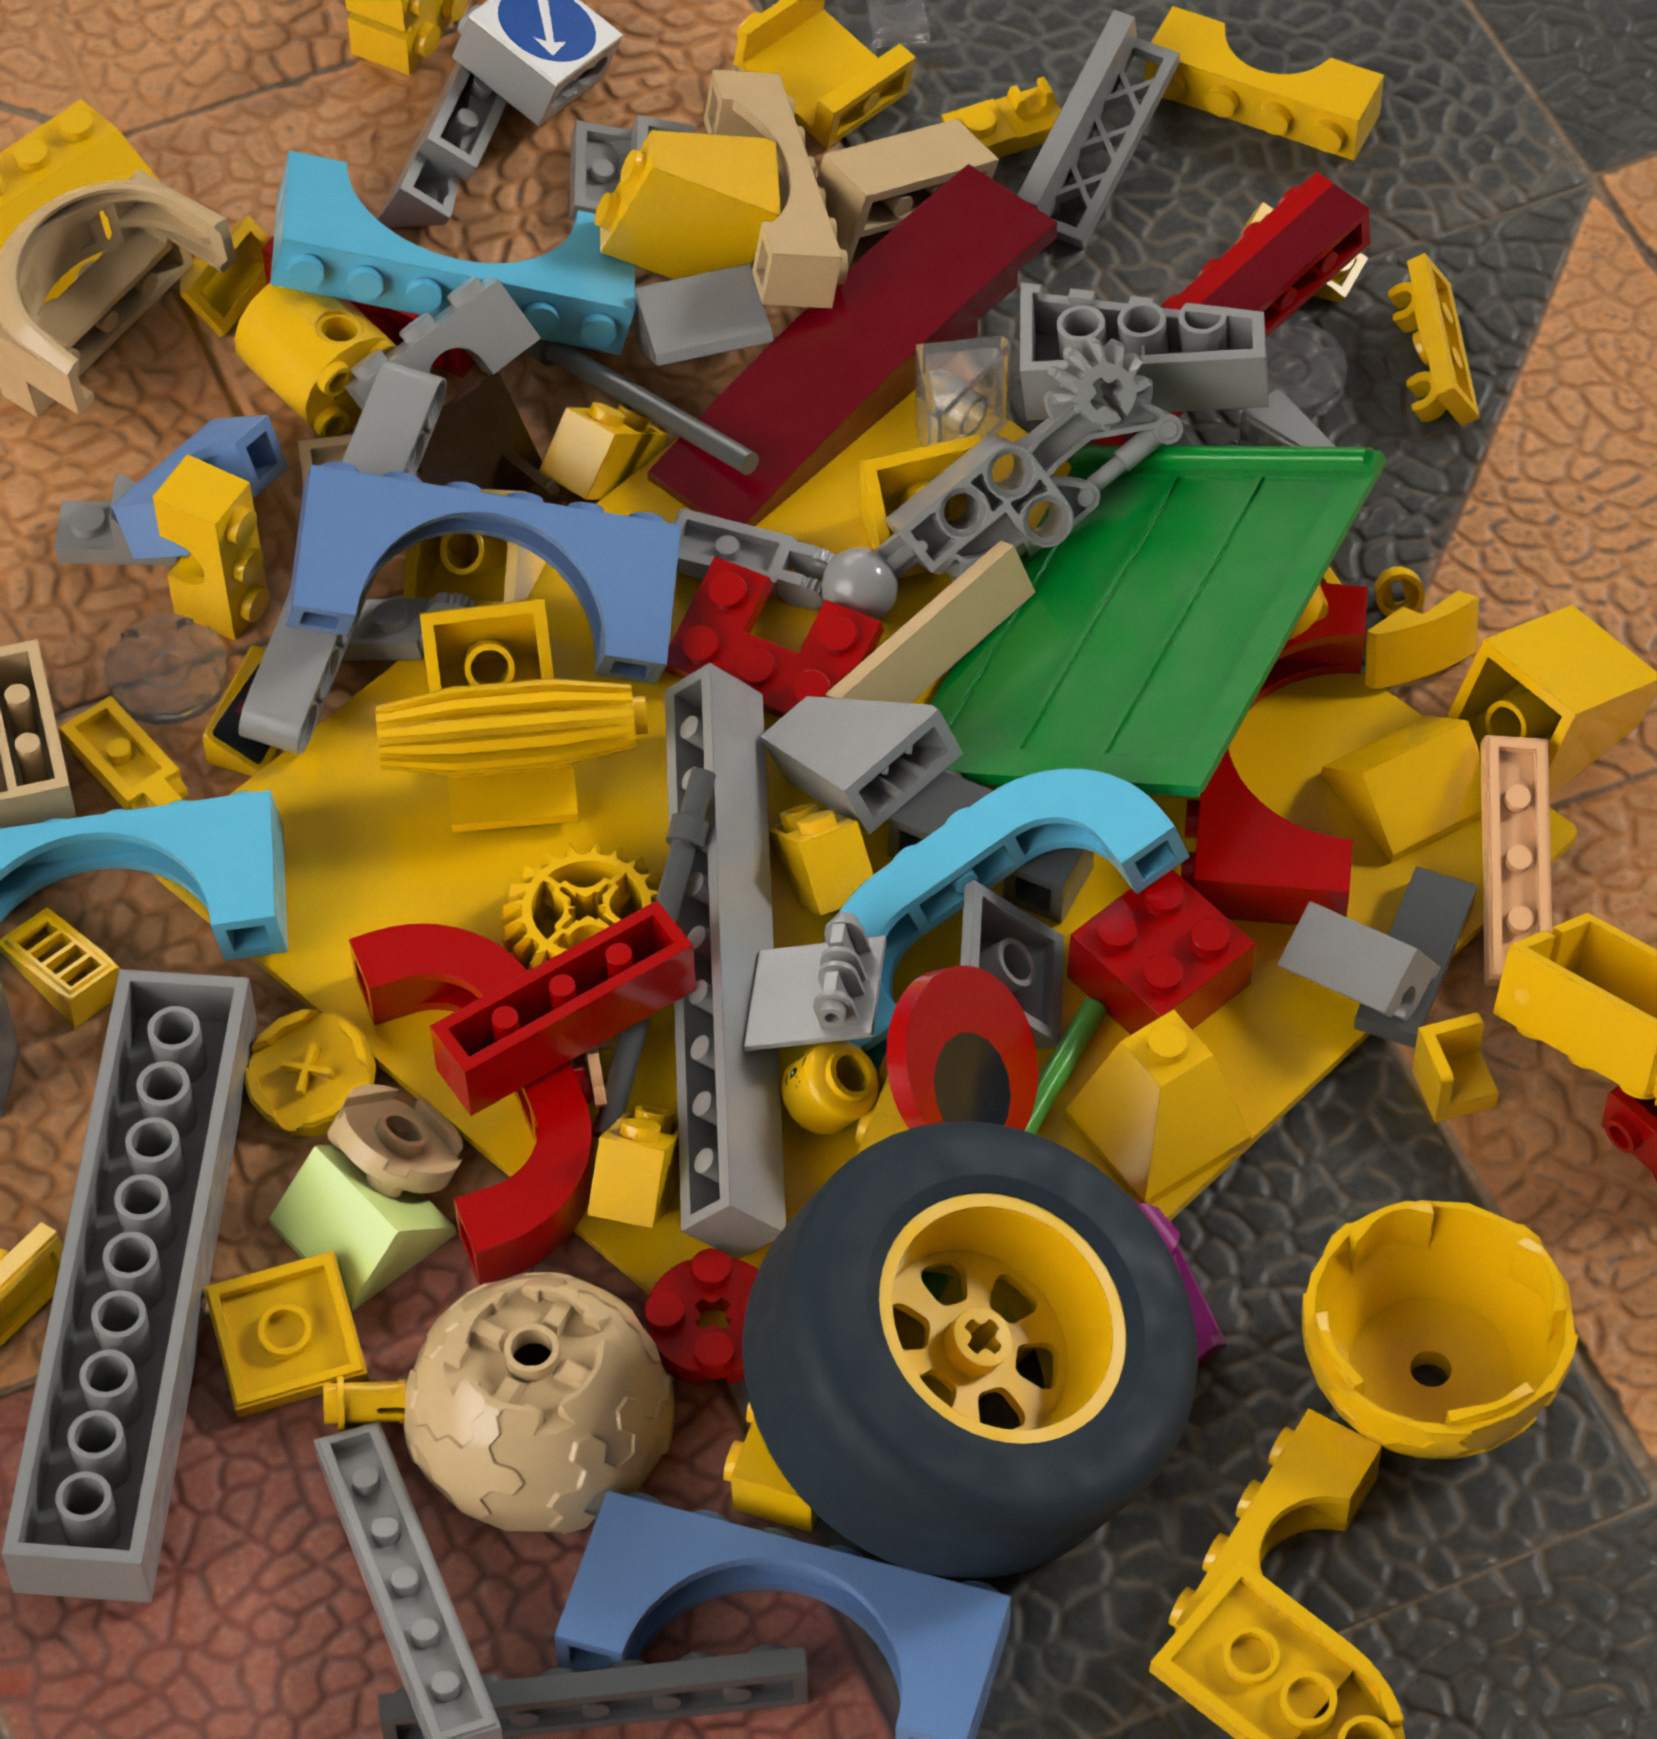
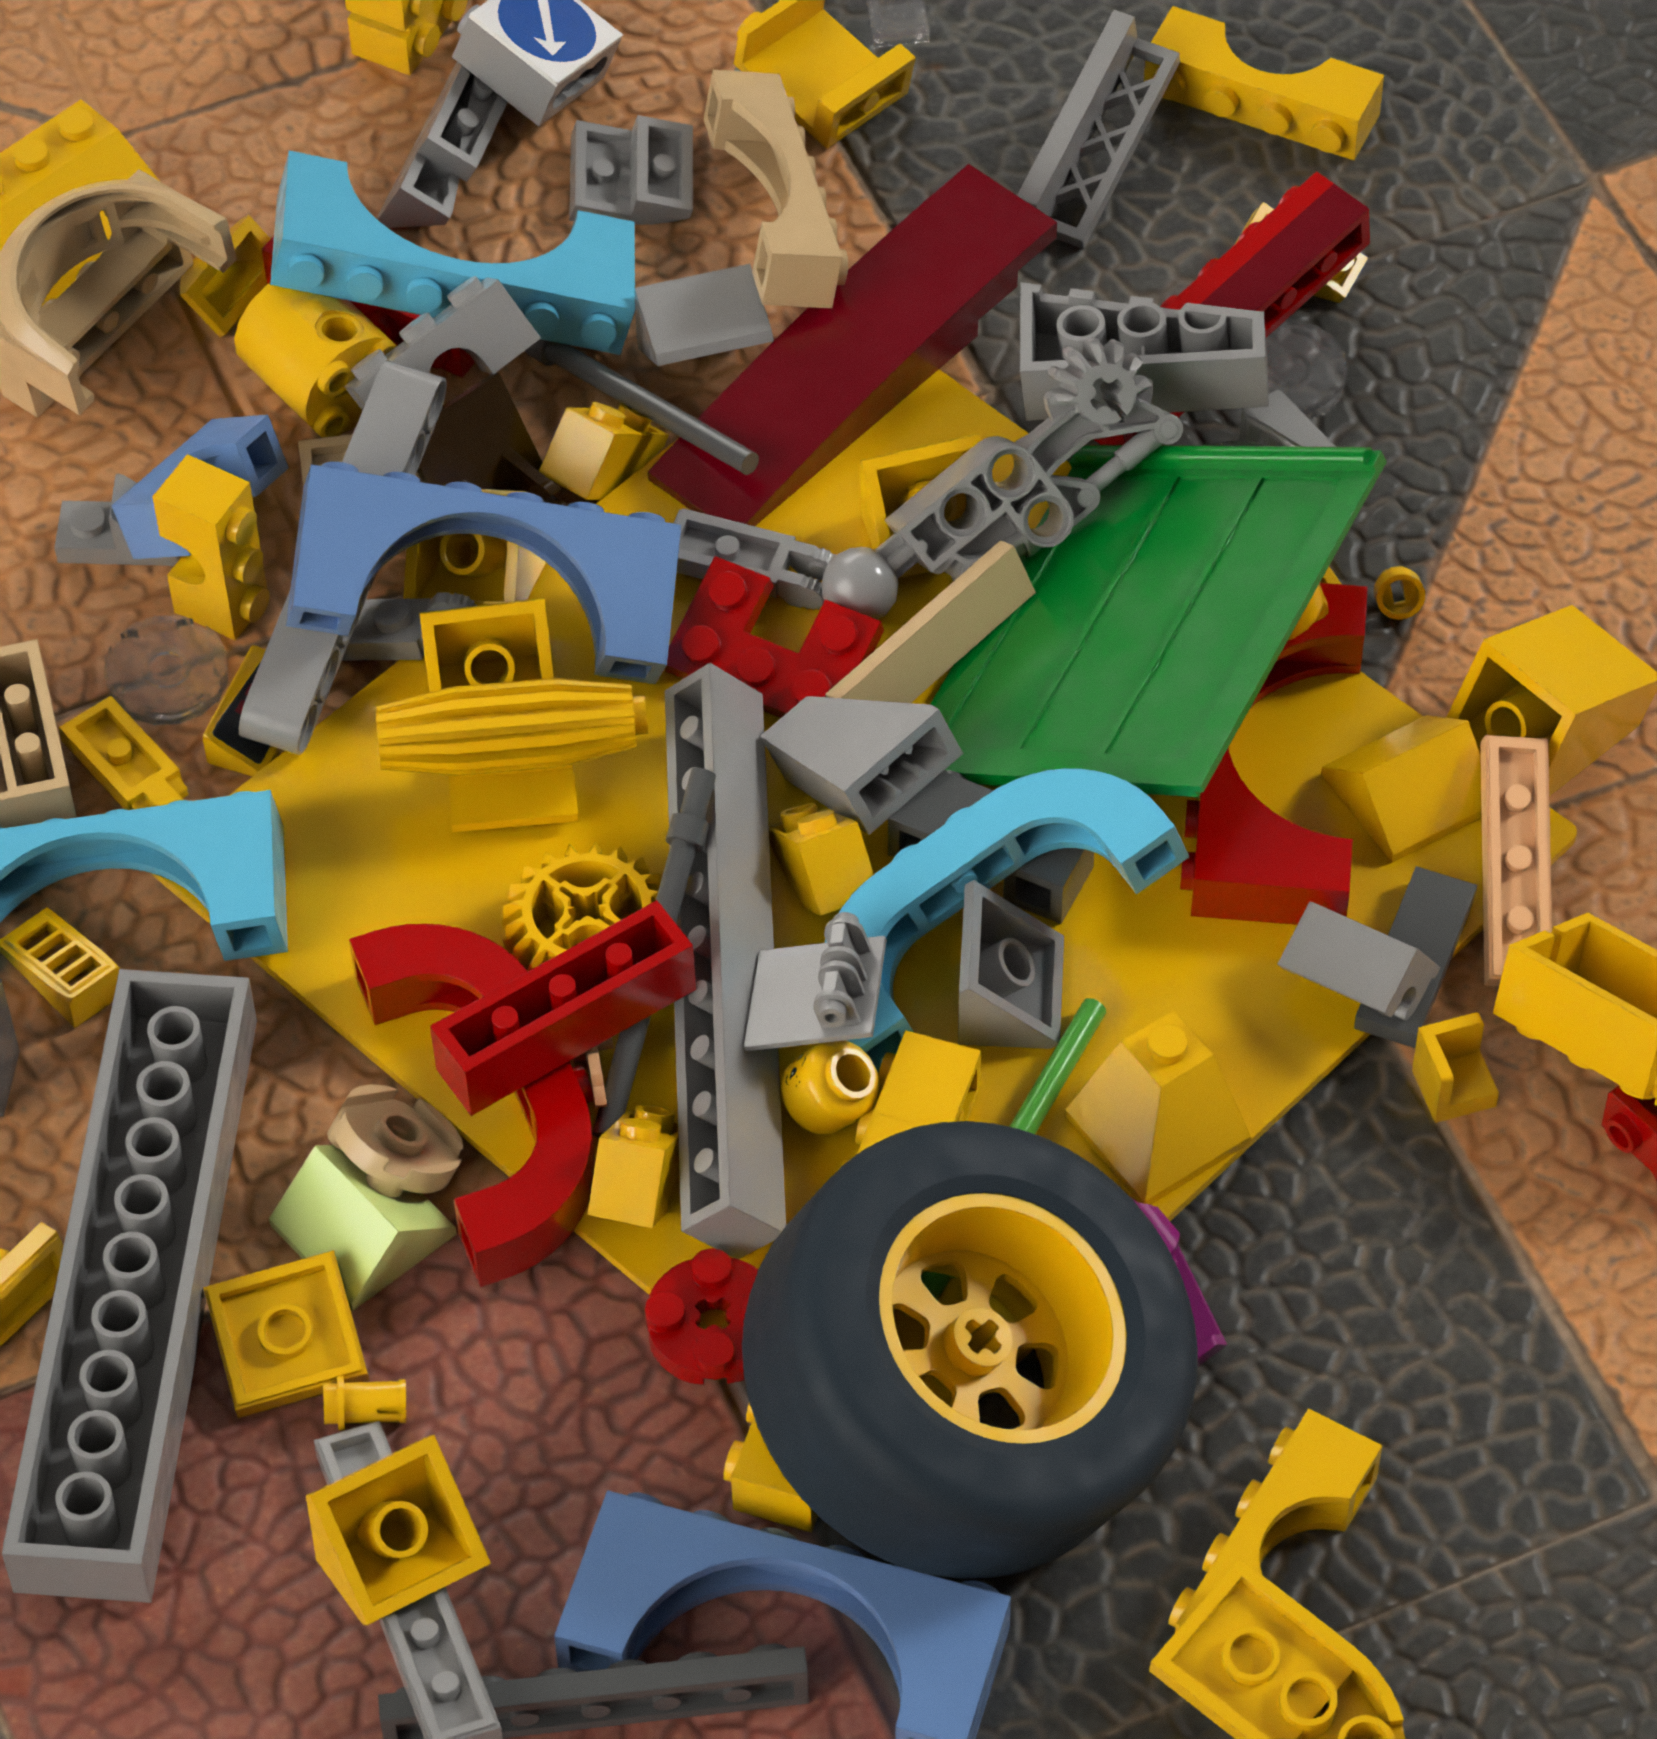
yellow tile [244,1009,376,1136] -> none
tan piece [403,1272,674,1534] -> none
yellow slope [594,130,781,279] -> none
tan wedge [816,119,999,269] -> none
red piece [886,965,1038,1130] -> none
clear slope [916,336,1011,447] -> none
yellow plate [941,76,1061,158] -> none
red brick [1067,869,1256,1035] -> none
yellow piece [1301,1200,1578,1459] -> none
yellow slope [1363,590,1479,689] -> none
yellow plate [1387,253,1480,427] -> none
none -> yellow slope [306,1435,491,1625]

